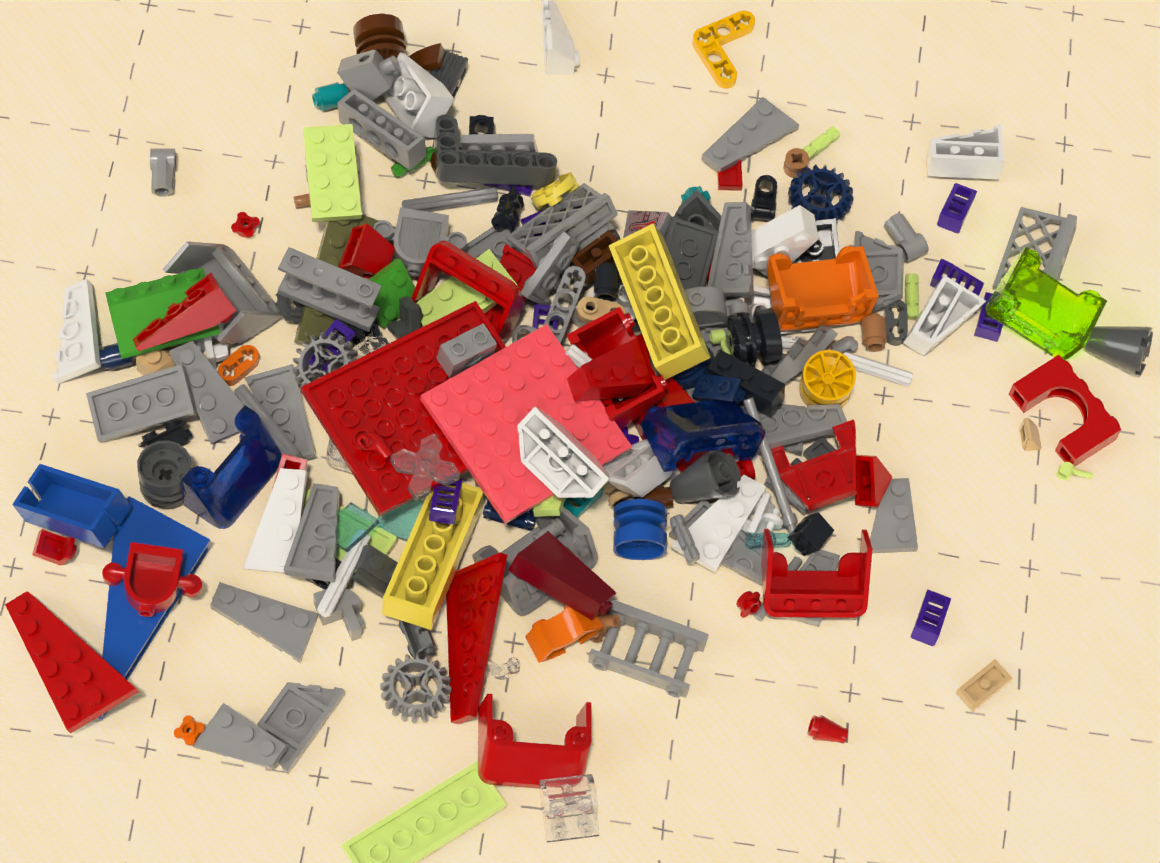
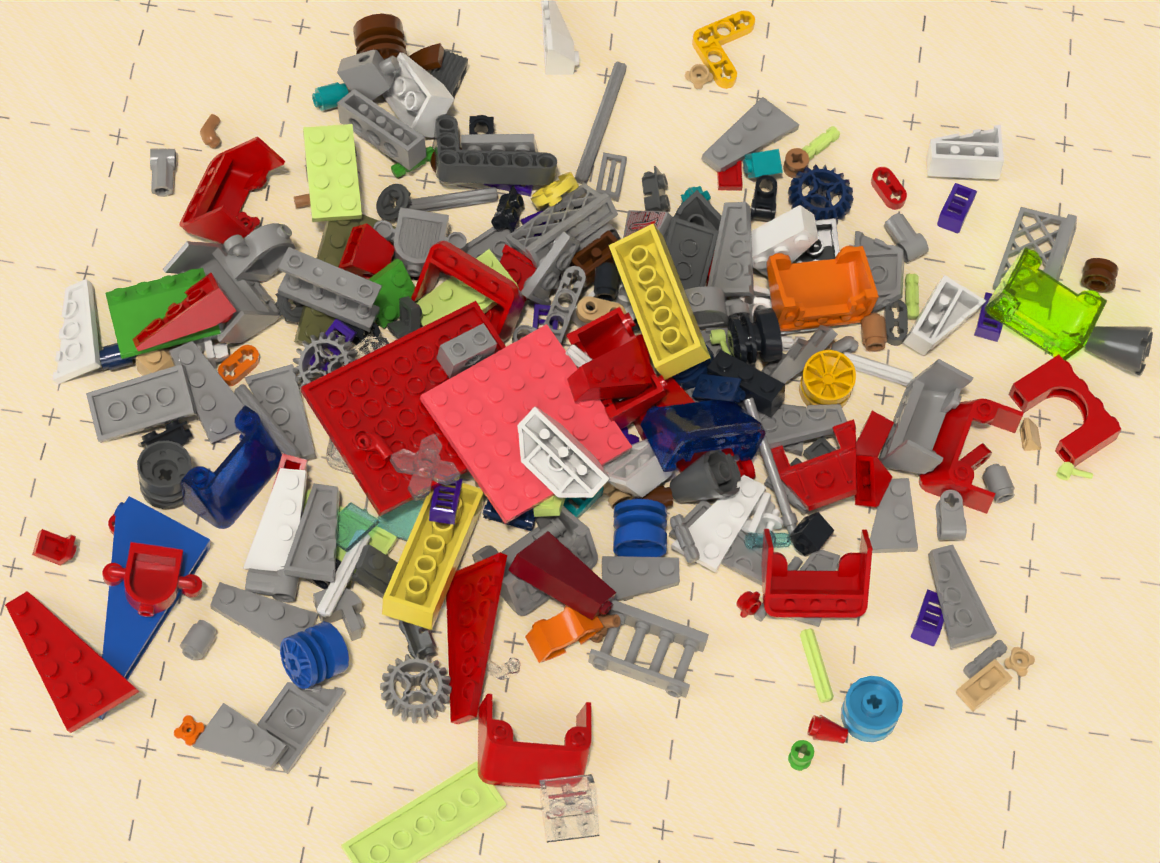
blue piece [12,464,132,548] -> none
dark purple slope [930,258,984,296] -> none
none -> red windscreen [179,136,285,244]
none -> light grey brick [180,620,216,660]
none -> medium nougat arm [200,114,221,148]
none -> light grey piece [224,223,296,282]
none -> light grey piece [245,568,299,603]
none -> blue wheel [280,621,349,689]
none -> dark grey gear [376,184,412,222]
none -> light grey axle [575,61,627,184]
none -> light grey tile [596,152,627,202]
none -> light grey wing [602,556,680,601]
none -> dark grey hinge [642,166,670,212]
none -> tan plate [685,64,713,89]
none -> teal brick [743,149,783,178]
none -> bright green bush [788,740,815,771]
none -> yellowish green axle [800,628,834,703]
none -> dark azure wheel [841,676,903,743]
none -> red slope [856,410,894,457]
none -> red beam [871,167,907,210]
none -> light grey windscreen [878,359,974,474]
none -> red windscreen [918,399,1024,514]
none -> light grey wing [928,544,997,649]
none -> light grey piece [935,490,967,540]
none -> red beam [959,443,992,471]
none -> light grey axle [963,640,1008,679]
none -> light grey brick [982,464,1015,503]
none -> tan plate [1004,647,1035,677]
none -> reddish brown wheel [1081,258,1119,293]

